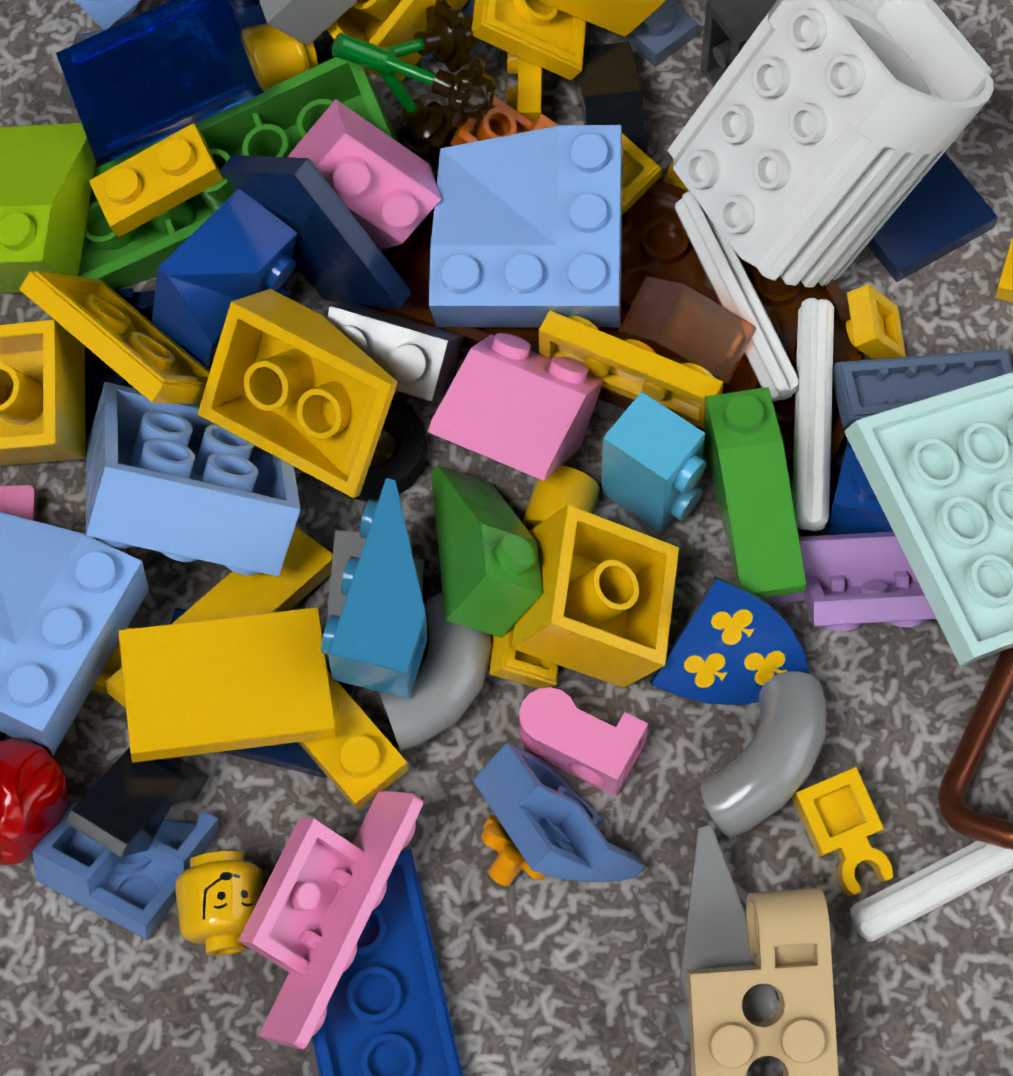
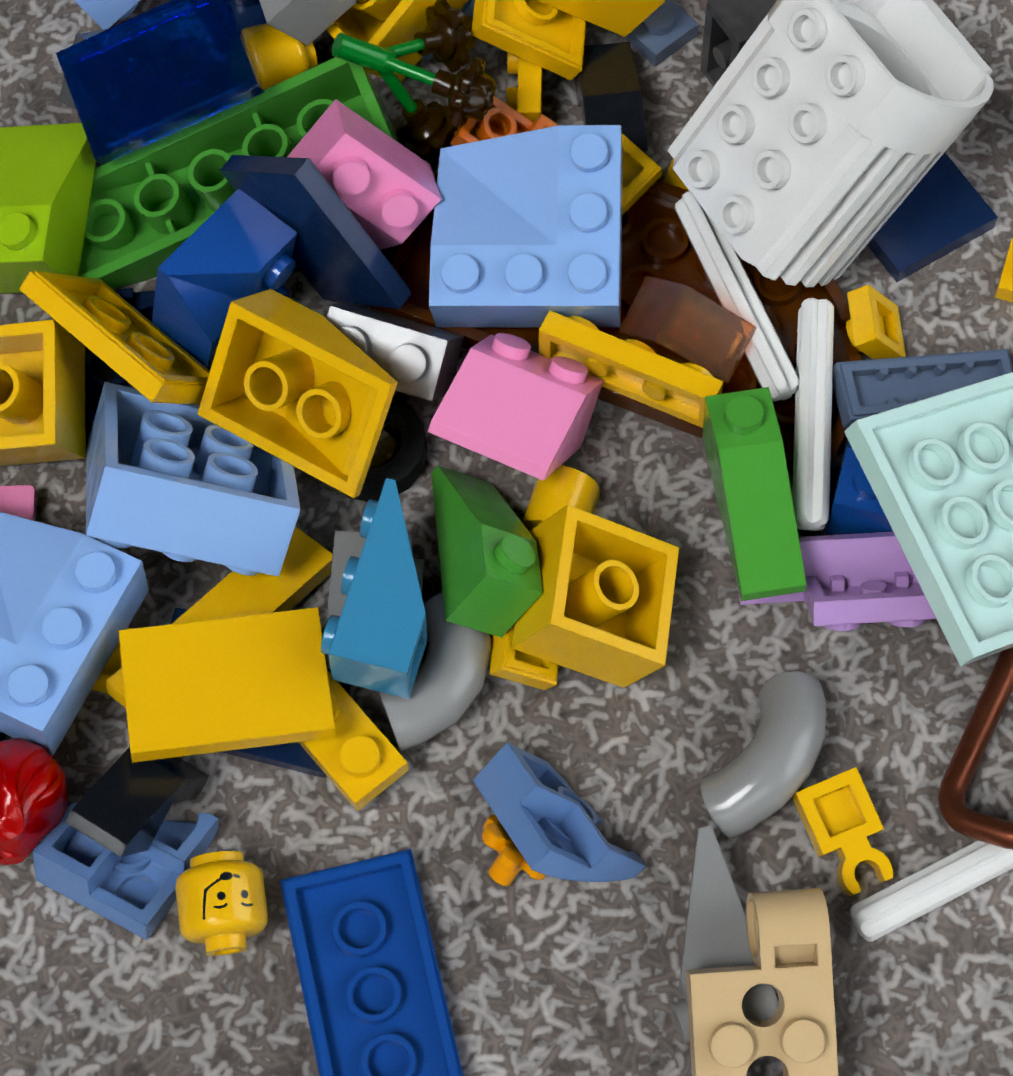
yellow plate [89,123,224,237] -> none
bright pink bracket [238,791,424,1050] -> none
bright pink leg [519,687,648,797] -> none
medium azure brick [601,391,706,533] -> none
blue shield [650,576,810,705] -> none

